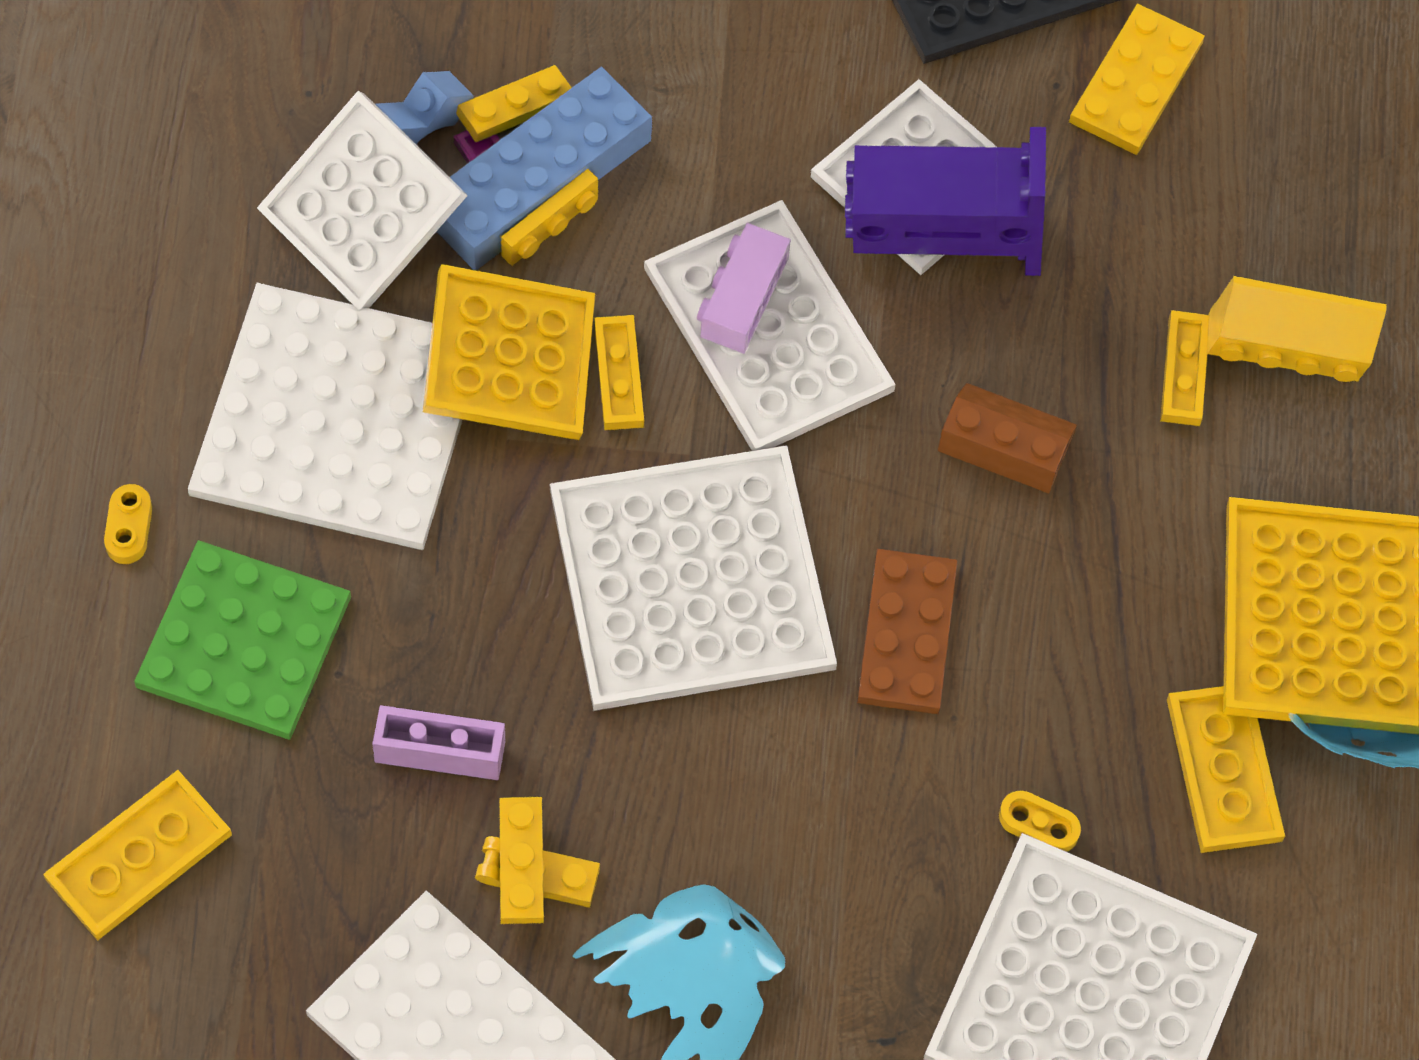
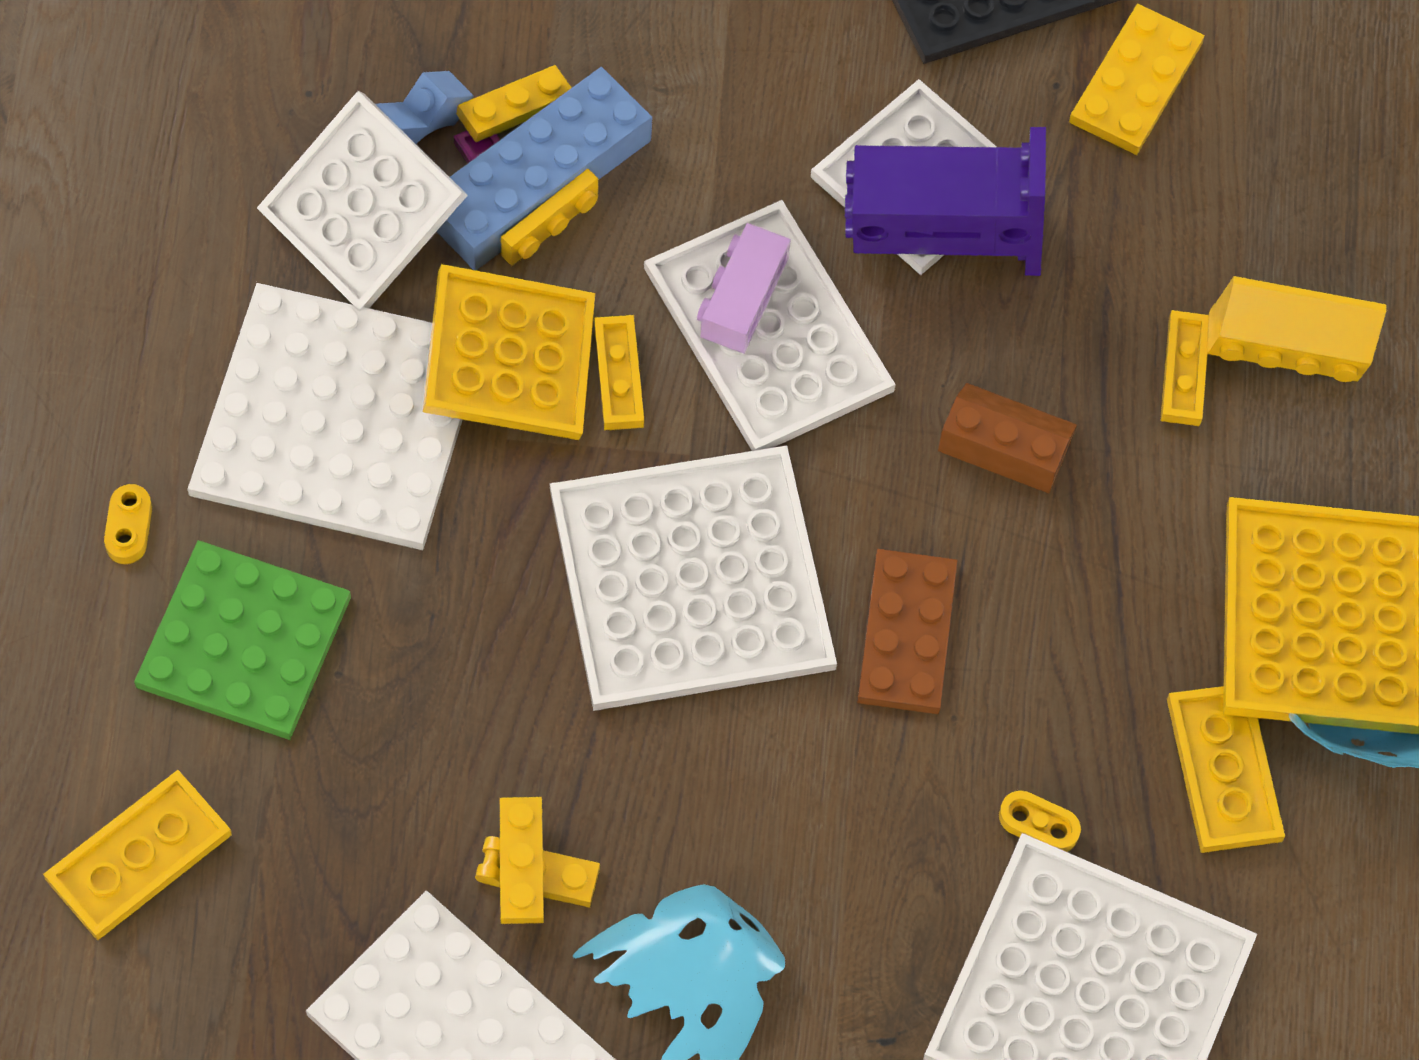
lavender brick [373,705,505,780] -> none

